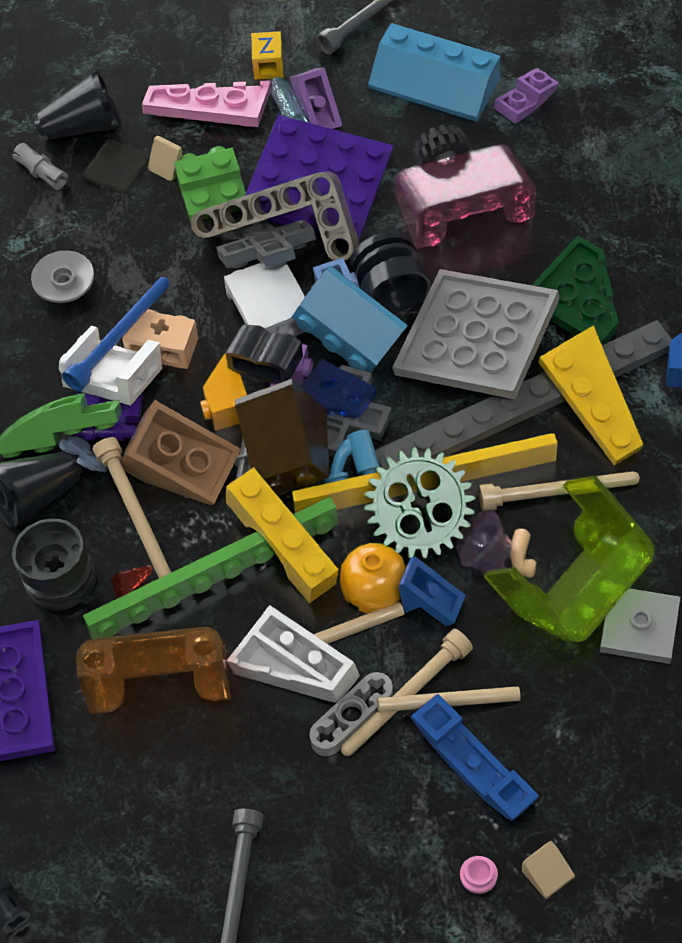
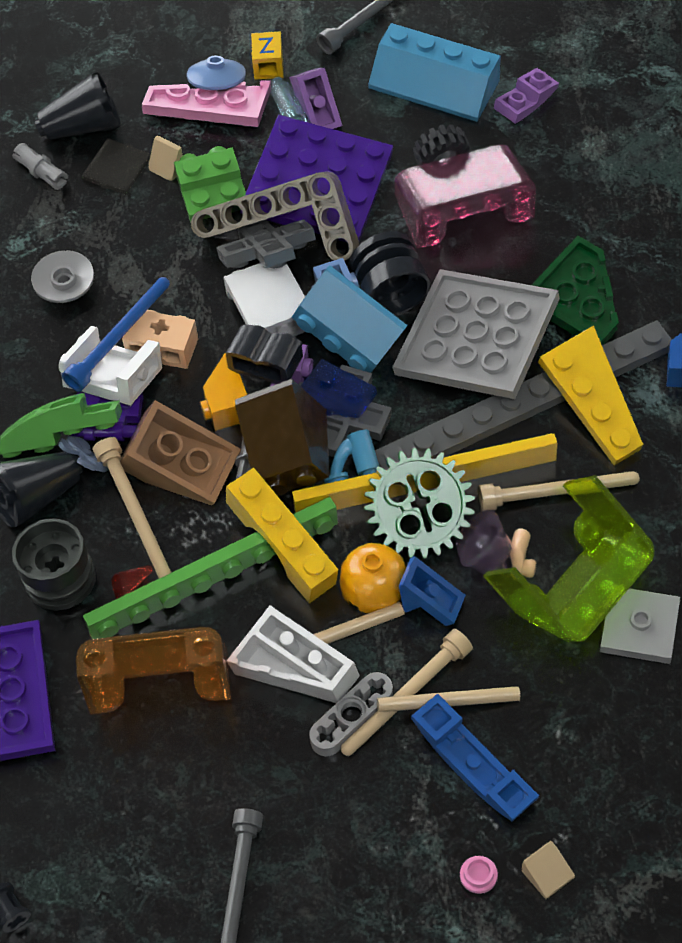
none -> medium blue dish [187,56,246,90]

